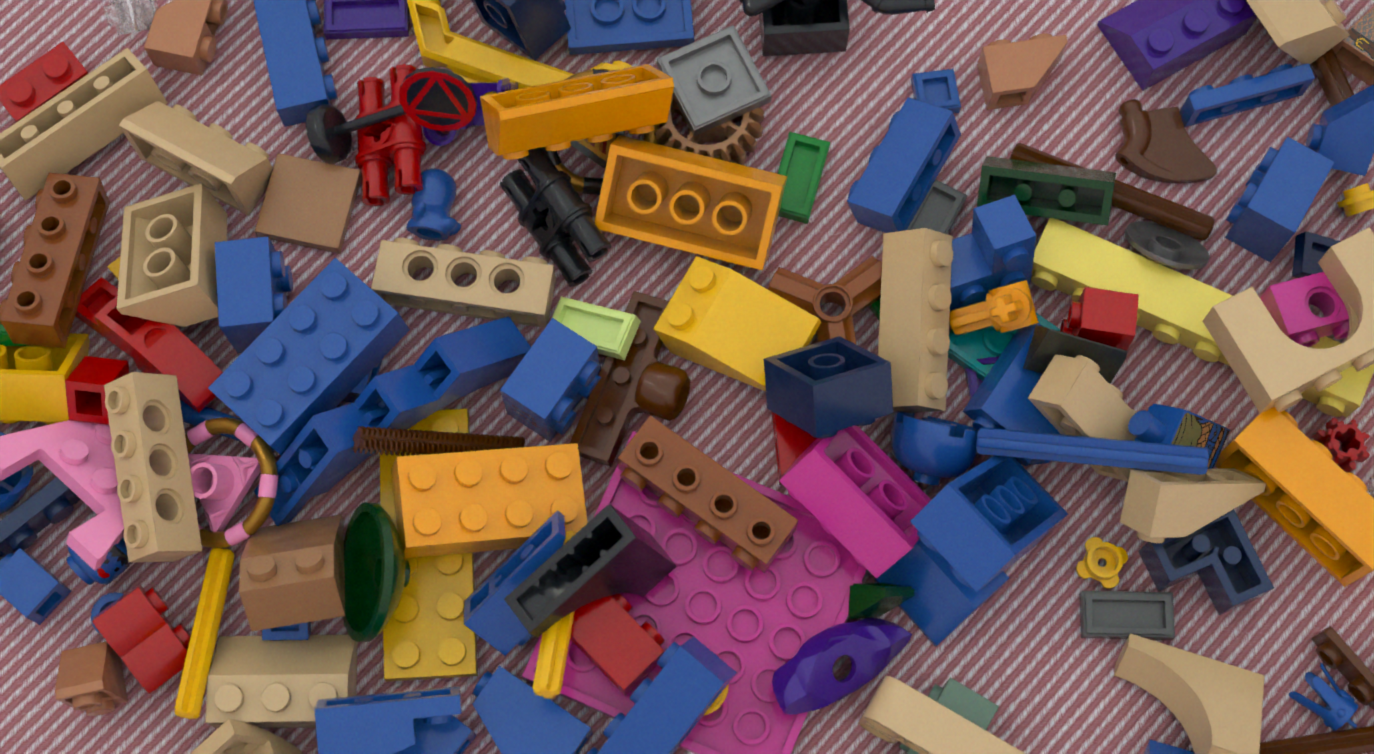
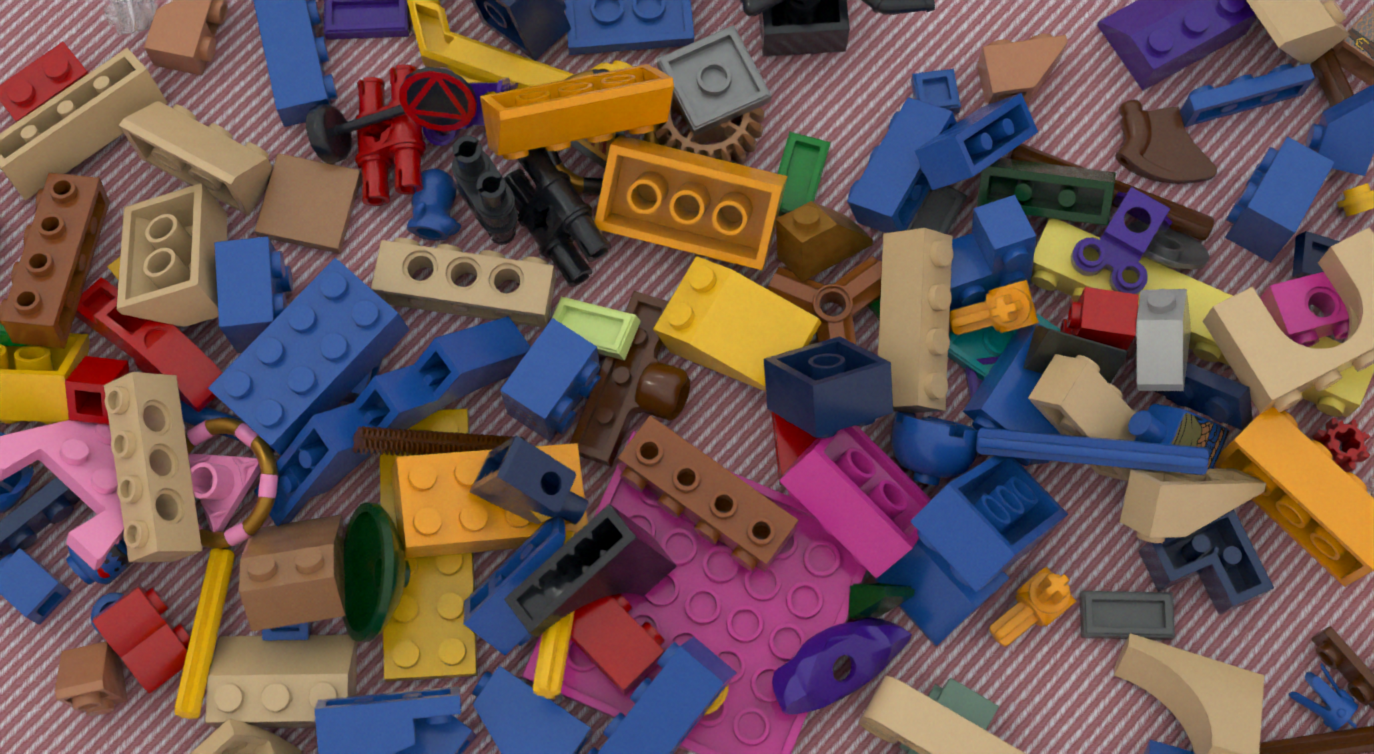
yellow plate [1076,537,1128,589] -> none
none -> black pin [452,136,518,245]
none -> dark blue torso [470,435,588,525]
none -> pearl gold slope [776,201,873,281]
none -> blue brick [914,93,1038,190]
none -> light orange axle [989,566,1077,647]
none -> dark purple piece [1071,187,1172,294]
none -> dark blue plate [1136,344,1253,431]
none -> light grey slope [1137,289,1191,391]

